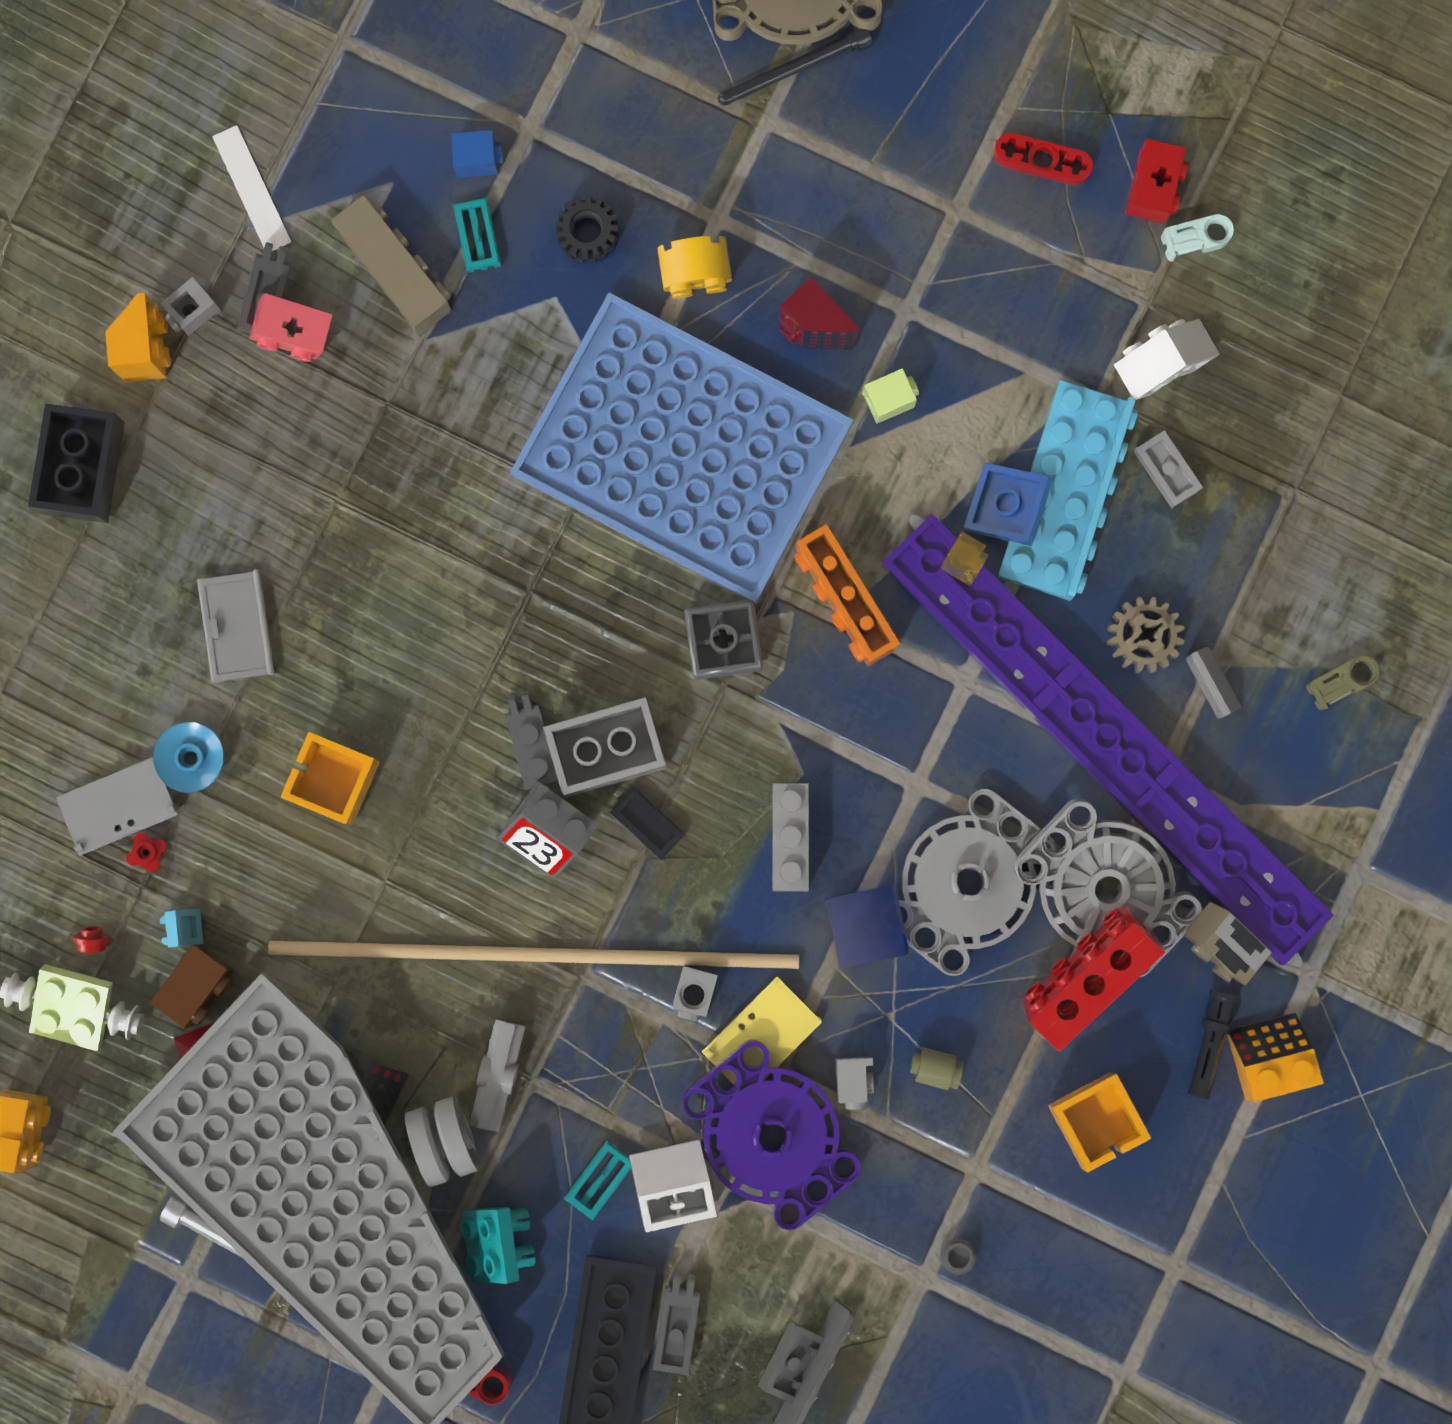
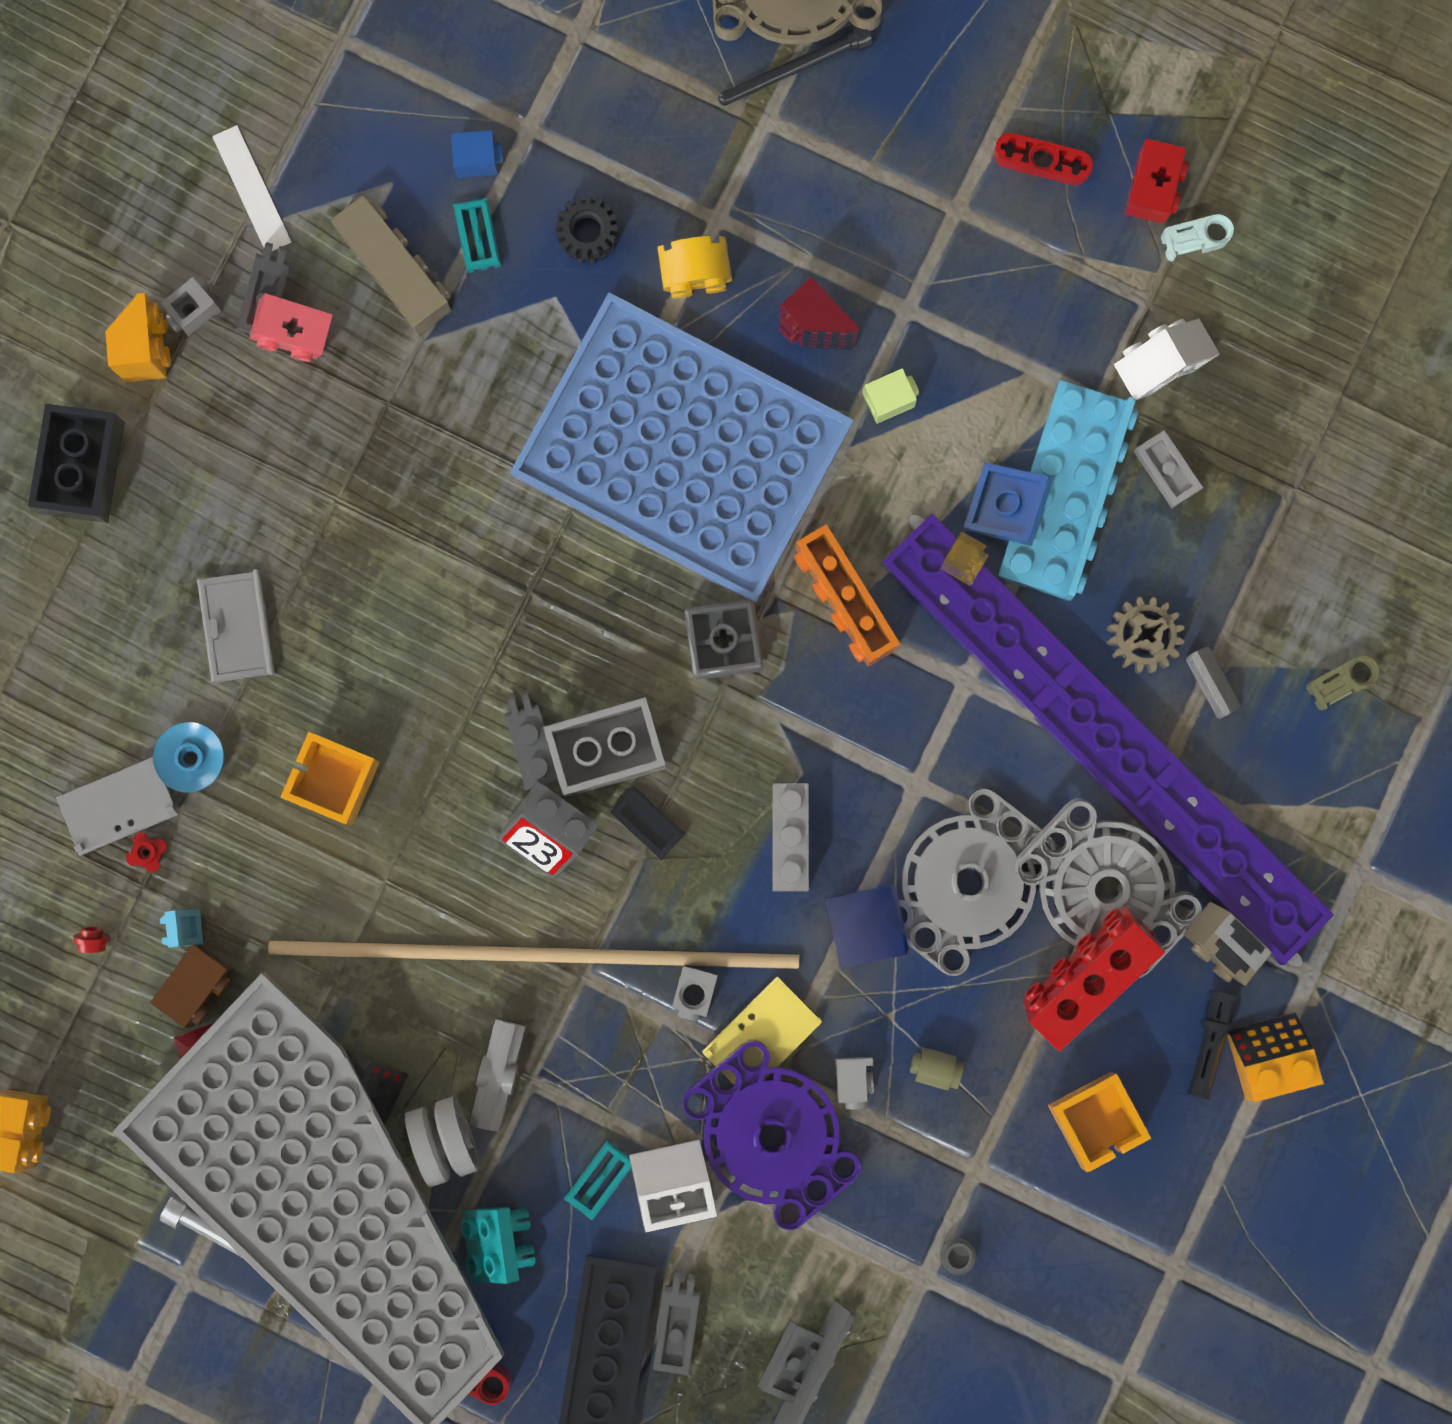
yellowish green plate [0,964,144,1051] -> none

